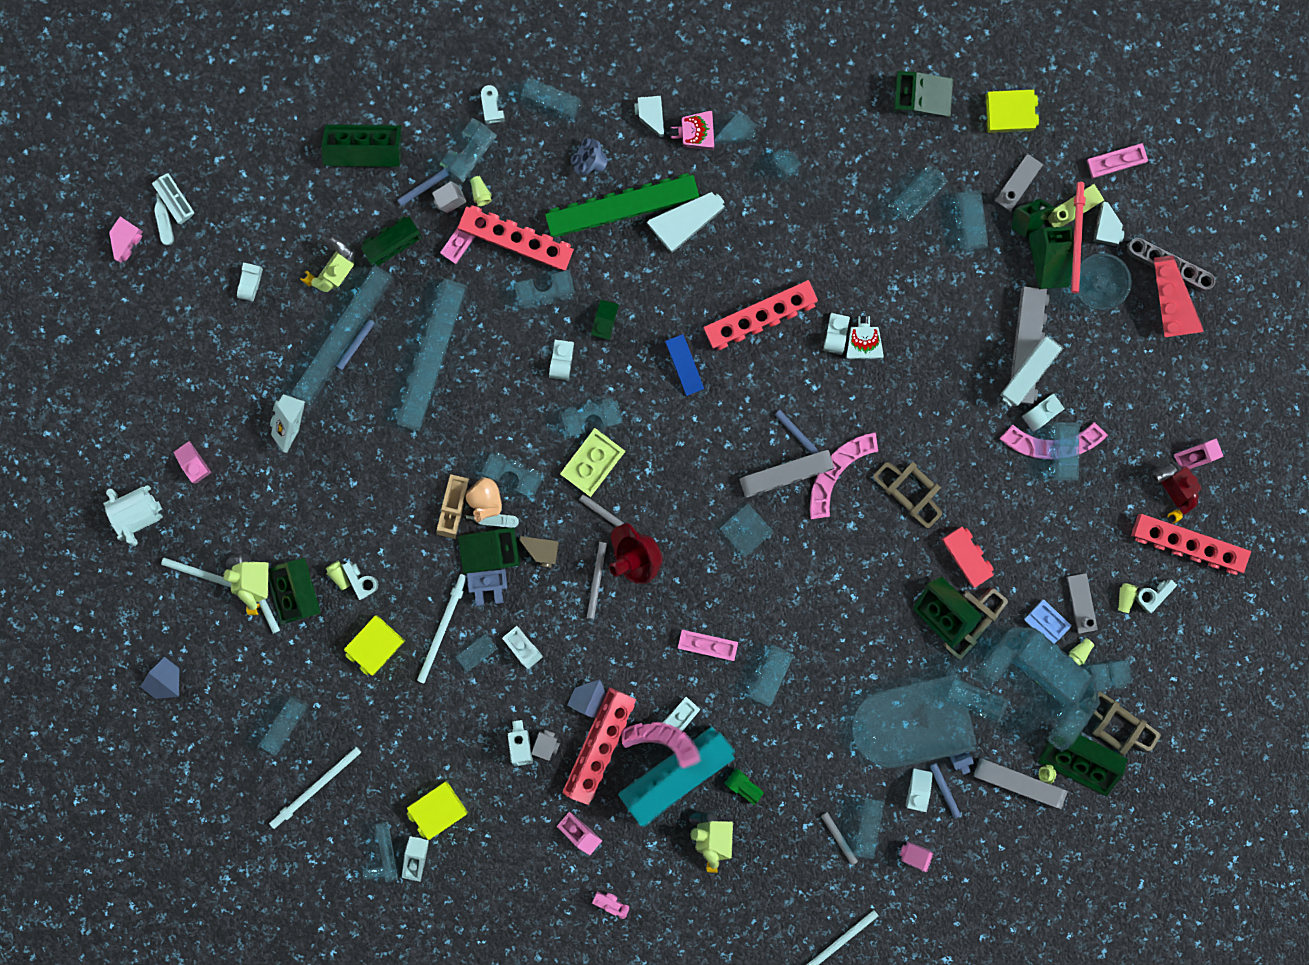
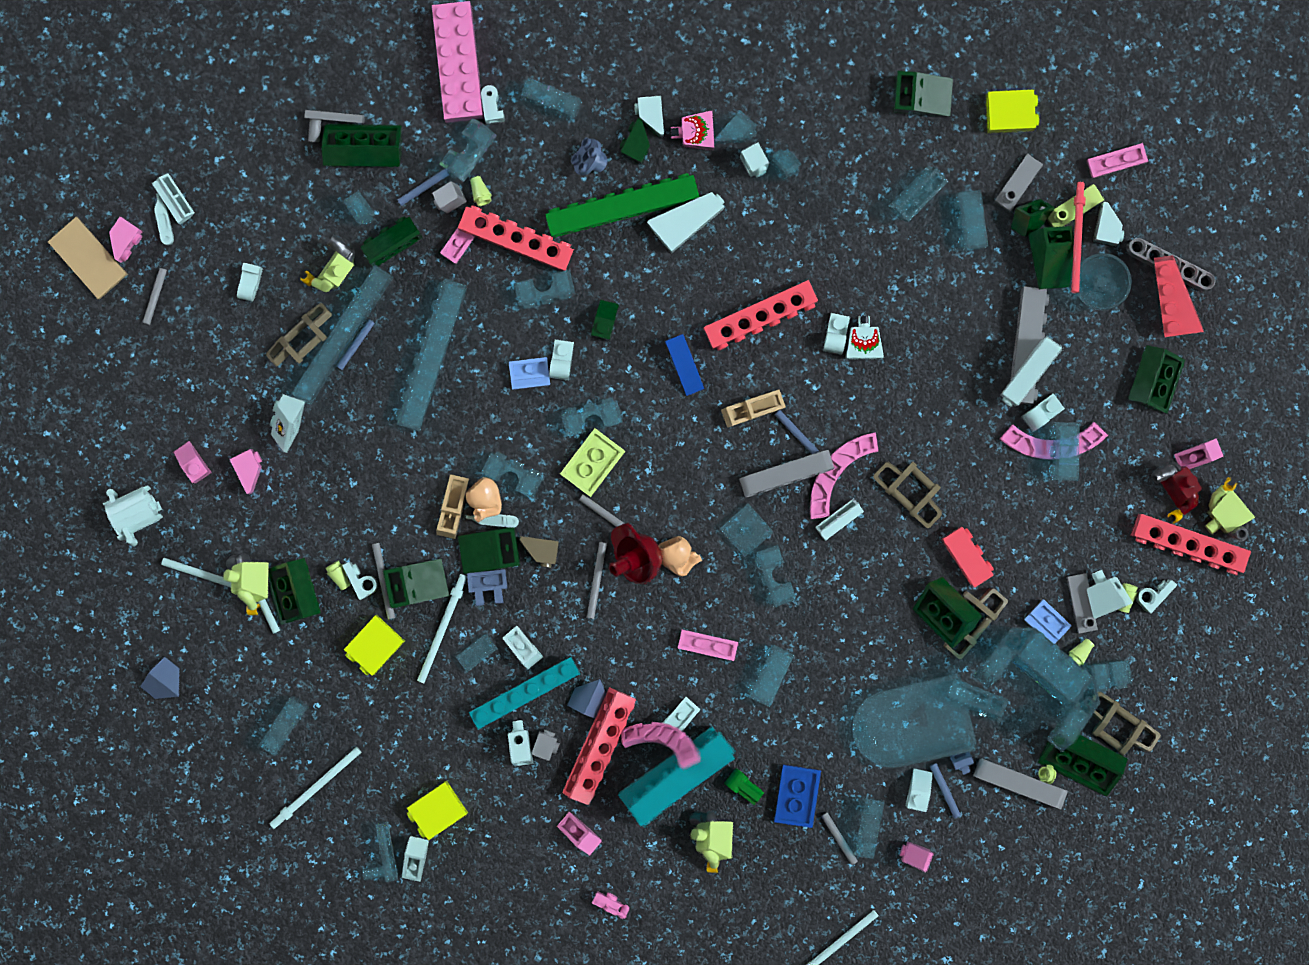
none -> tan tile [48,217,128,299]
none -> light grey bar [143,268,167,325]
none -> bright pink slope [230,449,262,494]
none -> dark tan bar [266,303,332,367]
none -> light grey piece [305,110,365,142]
none -> clear light blue slope [343,191,375,225]
none -> light grey bar [372,543,395,619]
none -> dark green slope [383,559,449,608]
none -> bright pink brick [432,1,484,123]
none -> teal brick [469,656,580,729]
none -> light blue plate [509,357,550,390]
none -> dark green slope [619,118,650,165]
none -> light nougat piece [658,536,702,576]
none -> tan slope [721,390,785,428]
none -> light aqua brick [740,143,769,178]
none -> clear light blue arch [753,545,797,607]
none -> blue plate [774,764,821,828]
none -> light aqua piece [816,498,864,541]
none -> light aqua torso [1087,570,1133,619]
none -> dark green slope [1129,345,1185,414]
none -> yellowish green torso [1205,477,1255,542]

